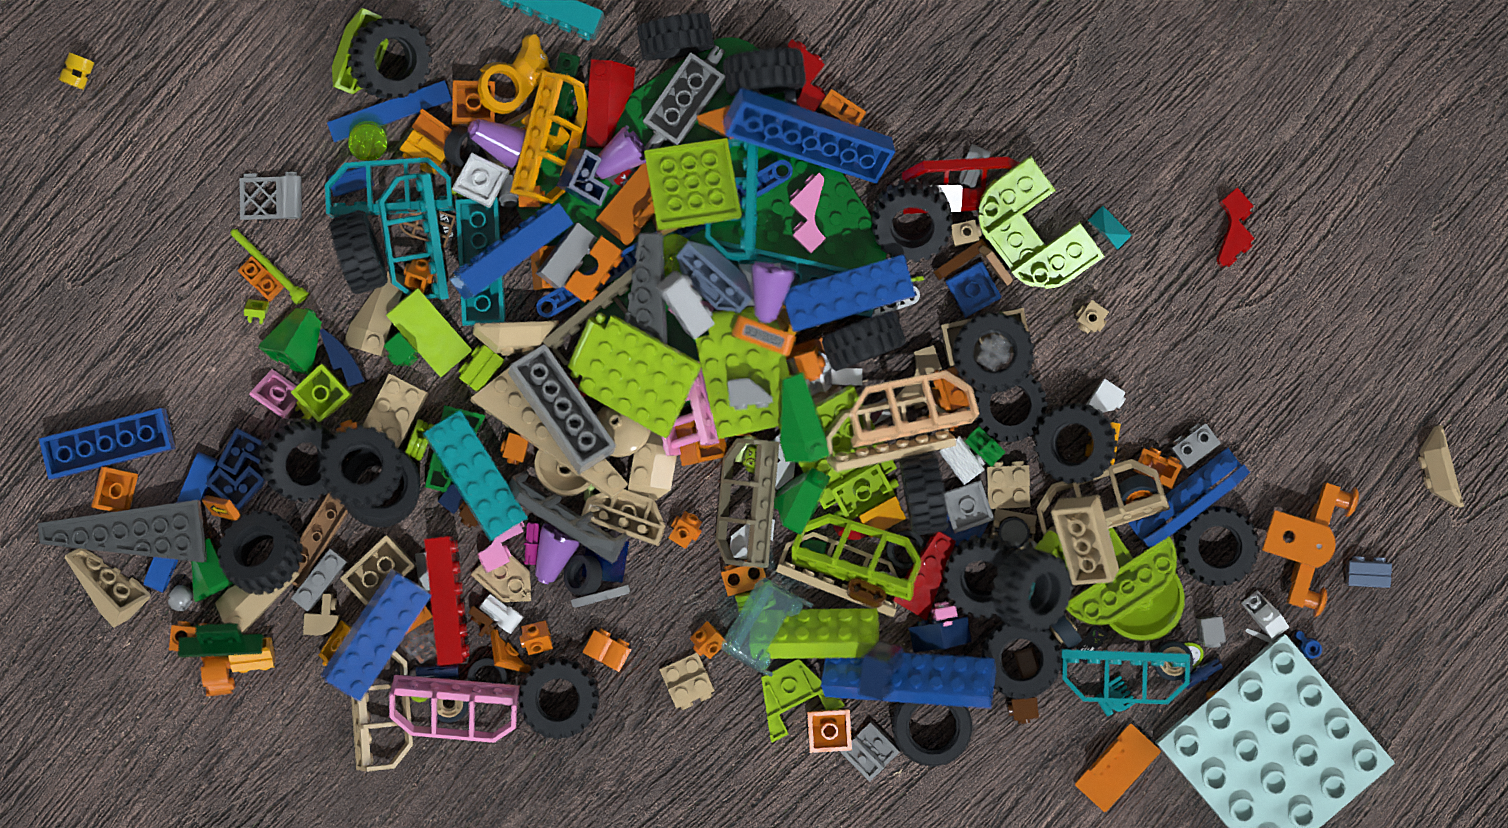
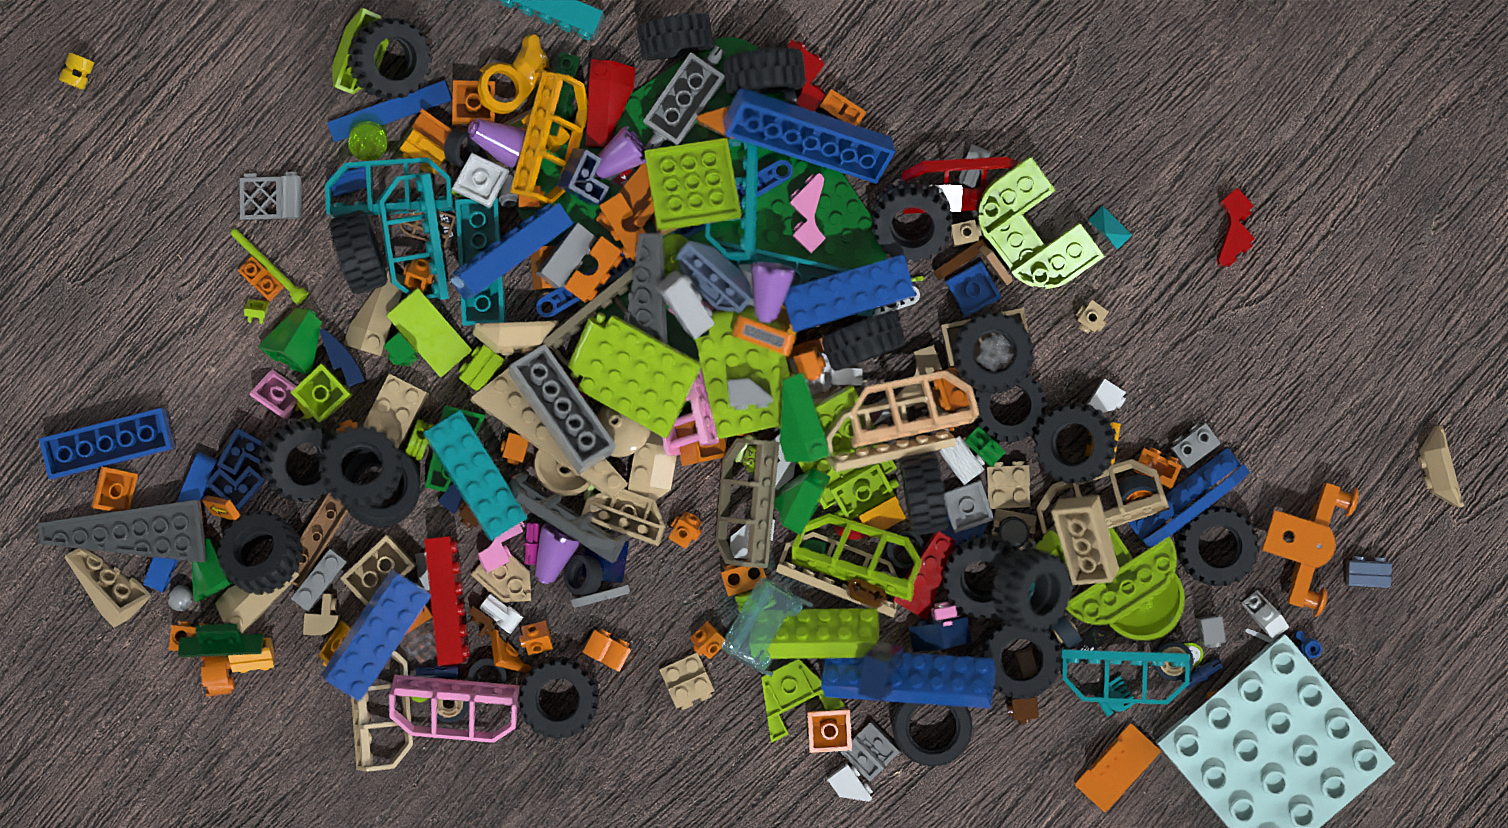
none -> orange arch [599,193,645,262]
none -> white slope [827,763,873,801]

